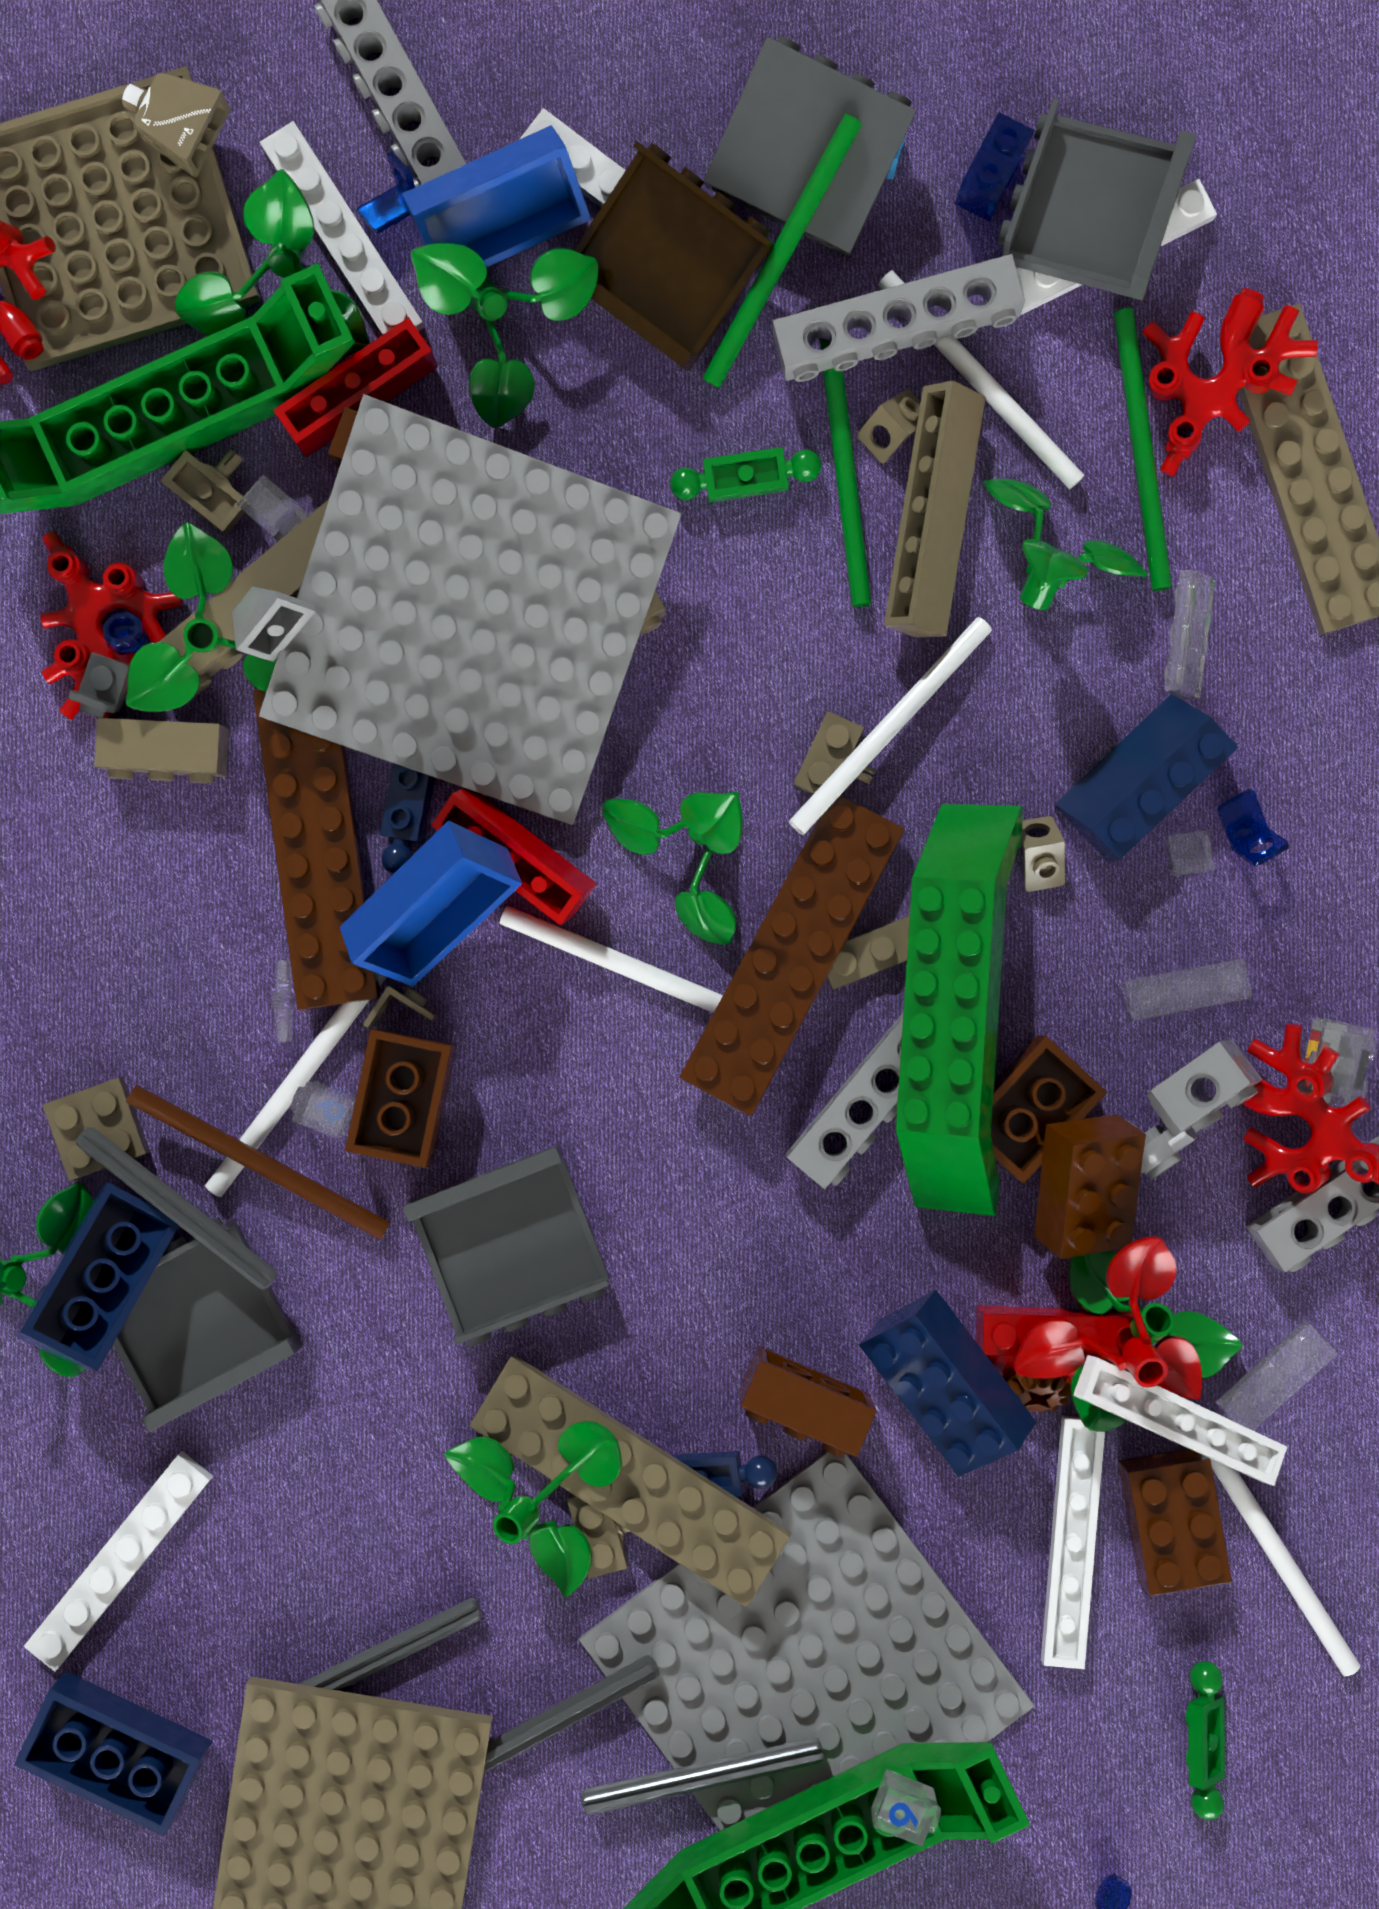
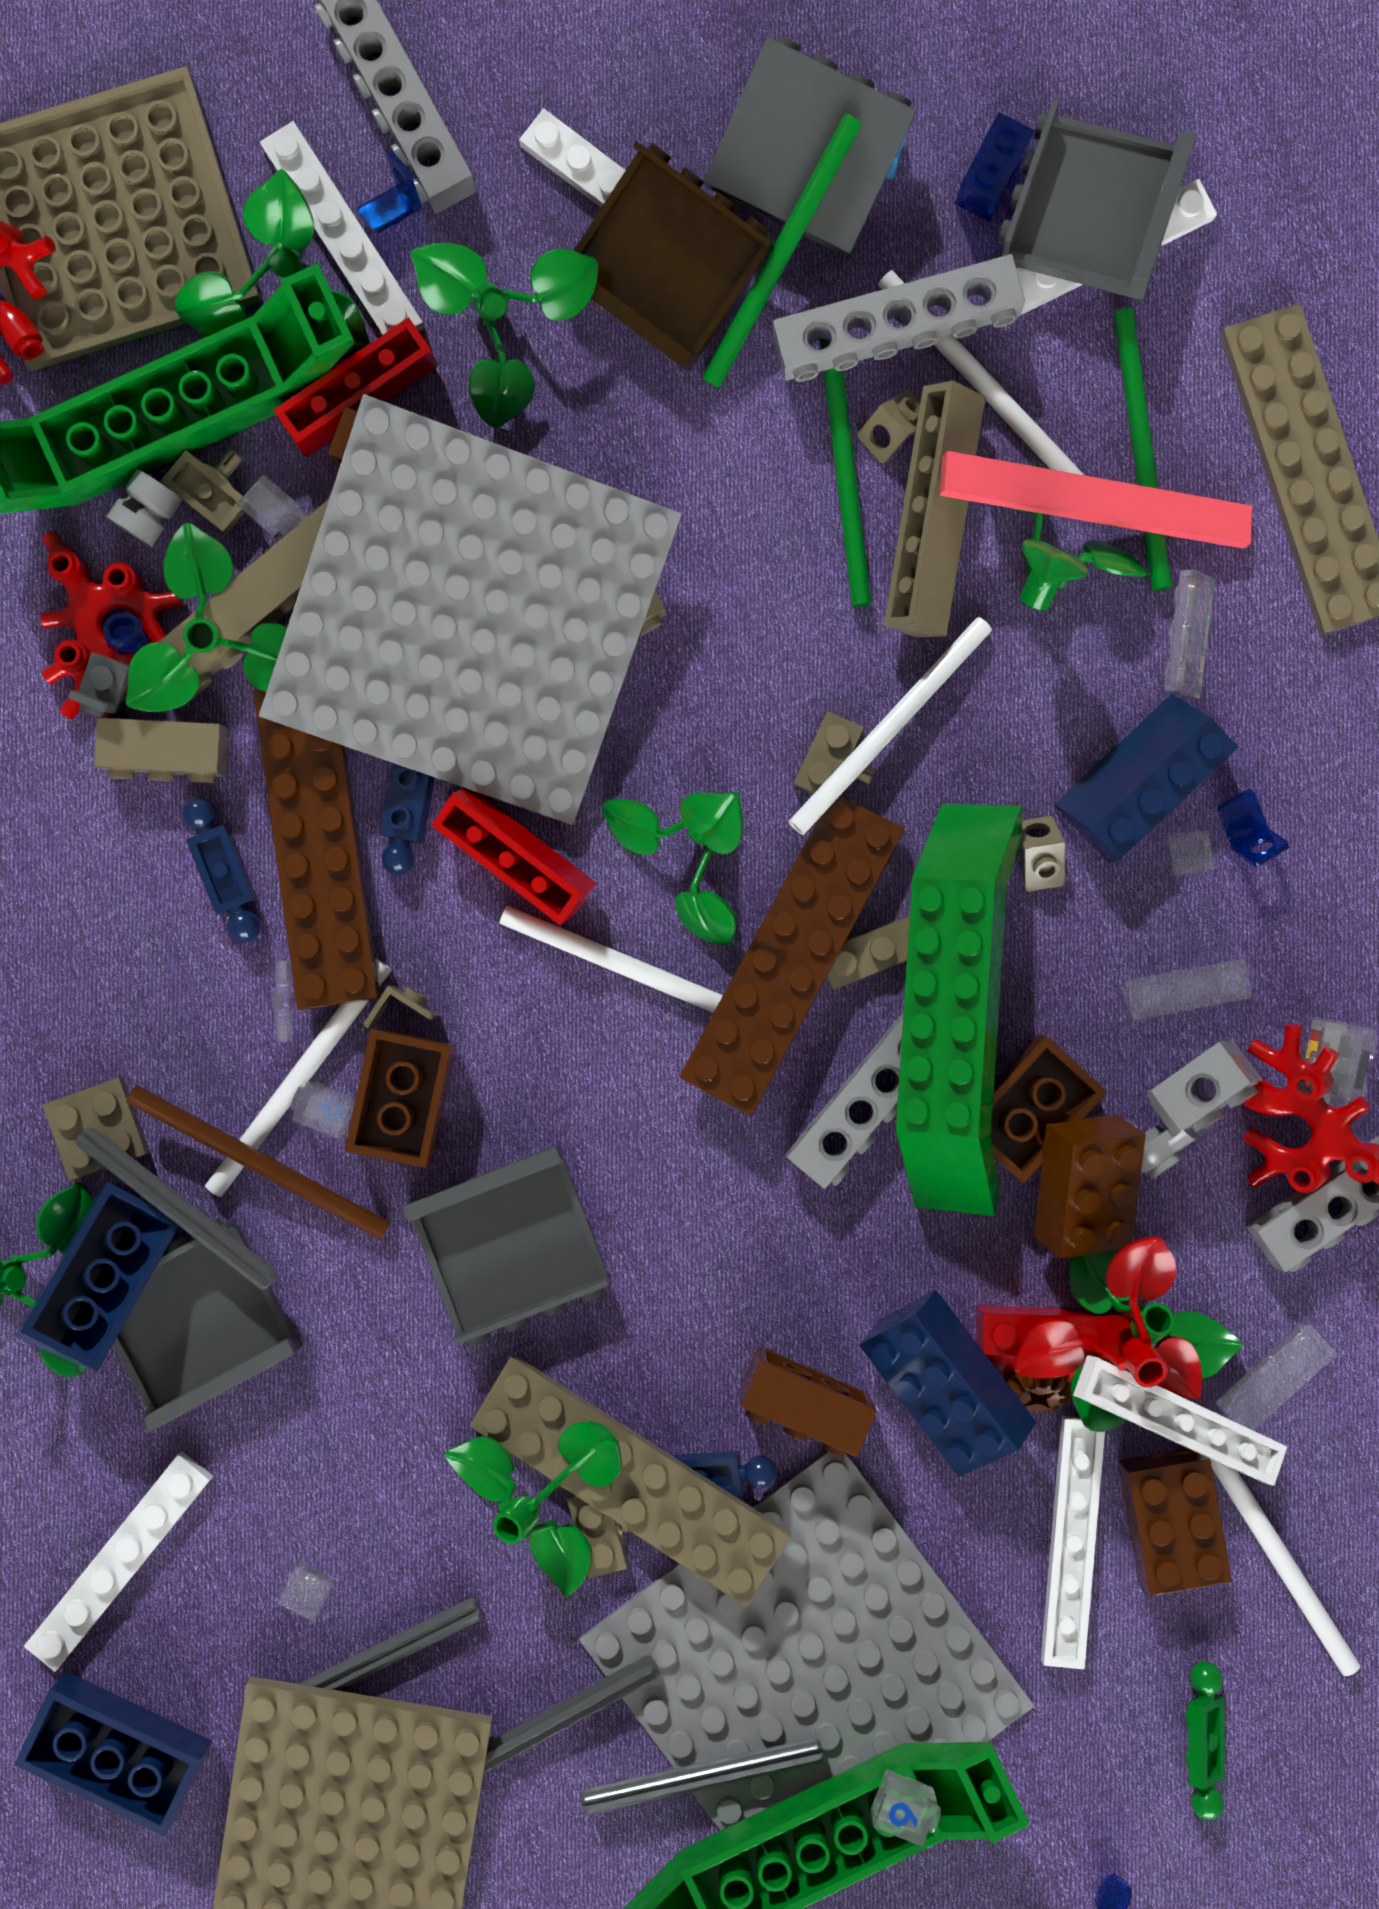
dark tan torso [122,72,231,178] -> none
light grey slope [232,586,316,662] -> none
blue piece [340,820,522,986] -> none
blue piece [402,125,591,268] -> none
green plate [670,447,822,503] -> none
red plant [1142,288,1318,477] -> none
none -> light grey wheel [106,469,183,547]
none -> dark blue plate [182,798,261,942]
none -> clear plate [277,1562,335,1622]
none -> coral tile [939,451,1252,549]

